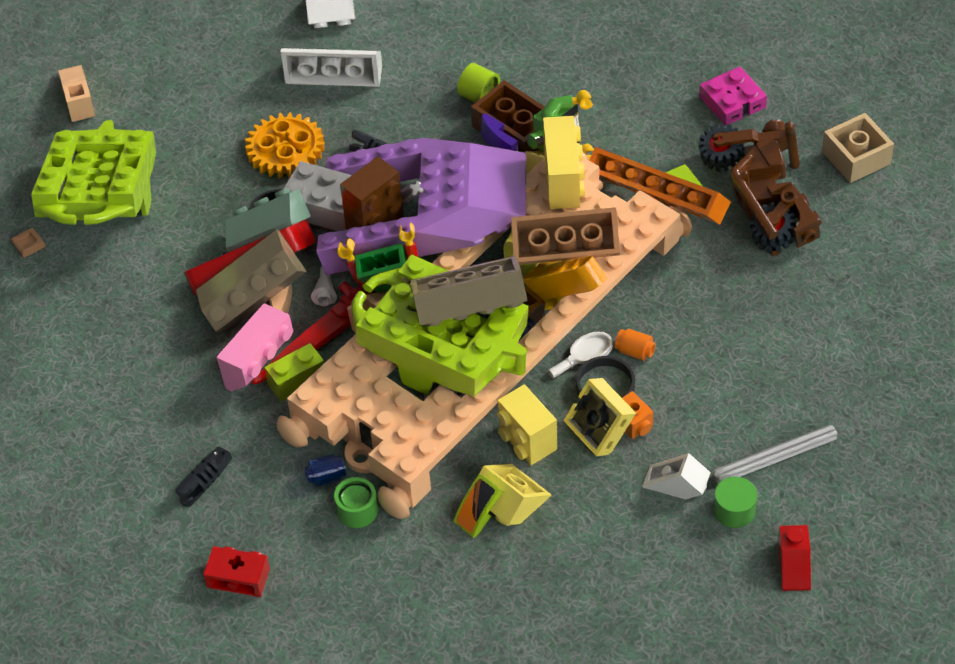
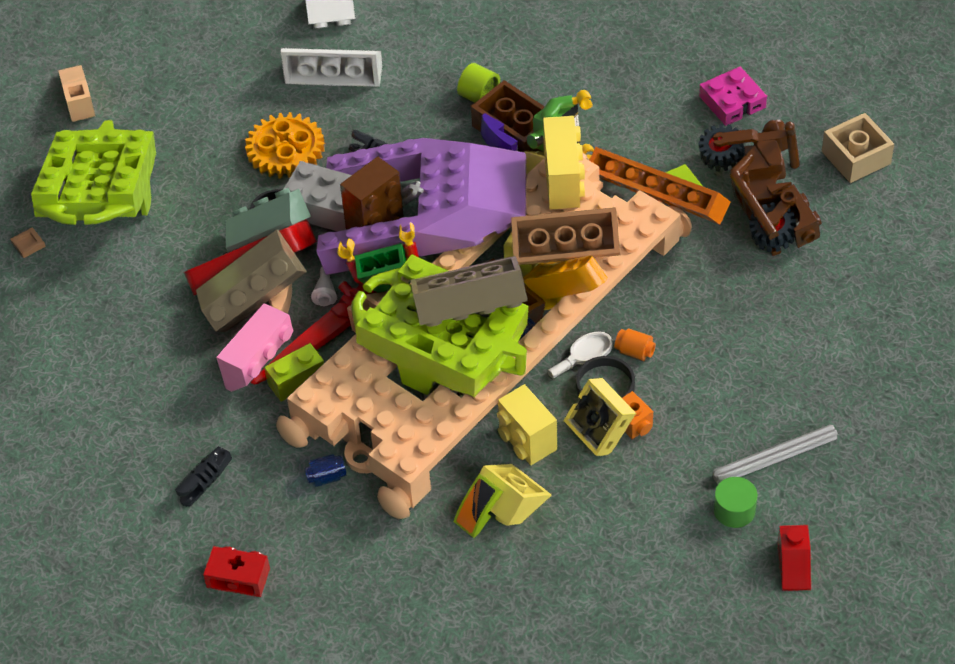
bright green piece [334,477,378,528] -> none
white slope [642,453,710,499] -> none

